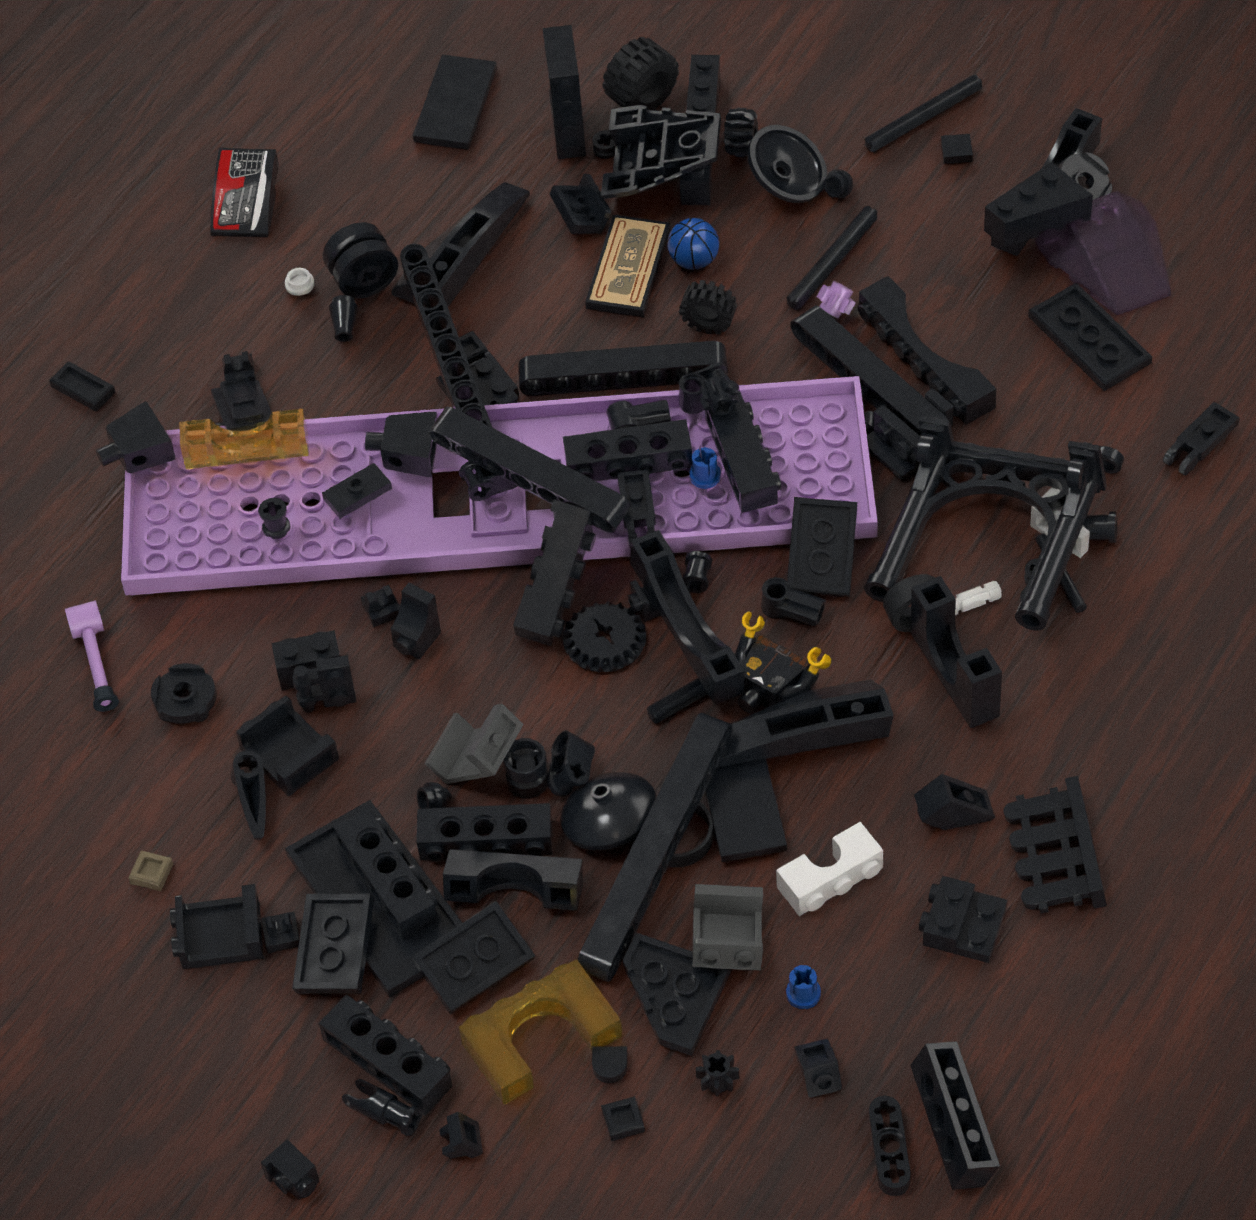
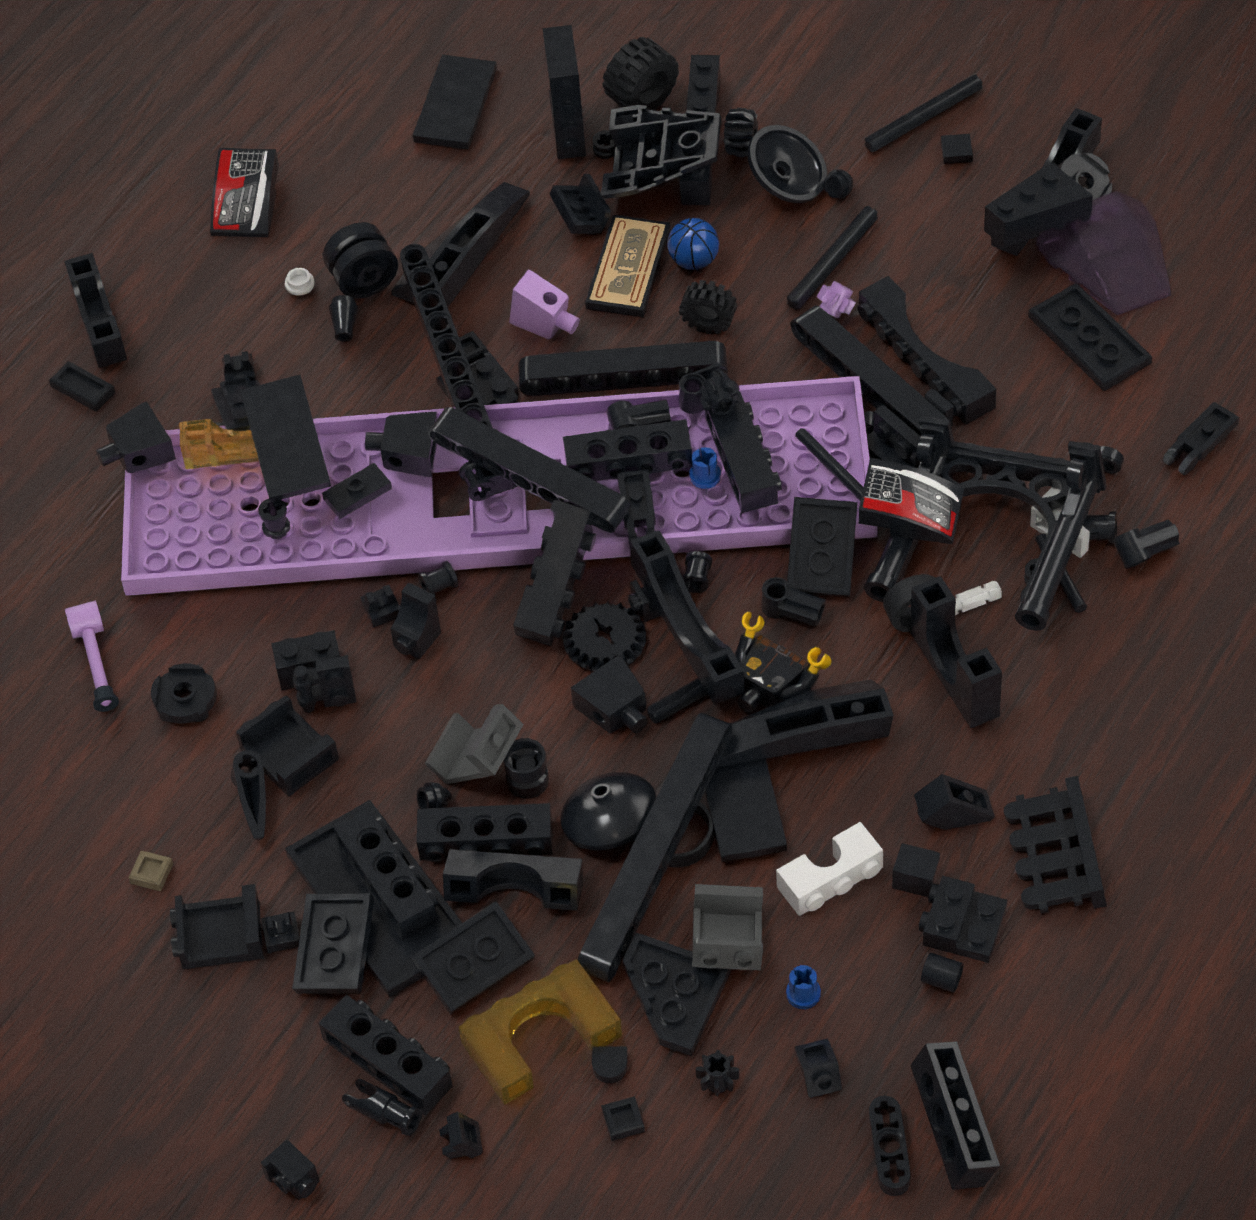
black piece [547,730,595,797] -> none
none -> black arch [64,253,127,368]
none -> black tile [240,374,331,503]
none -> black bush [418,561,459,595]
none -> lavender torso [509,269,580,339]
none -> black torso [571,655,648,733]
none -> black bar [795,428,864,501]
none -> slope [859,458,964,544]
none -> black panel [892,843,940,898]
none -> black beam [921,952,964,993]
none -> black piece [1113,519,1180,569]

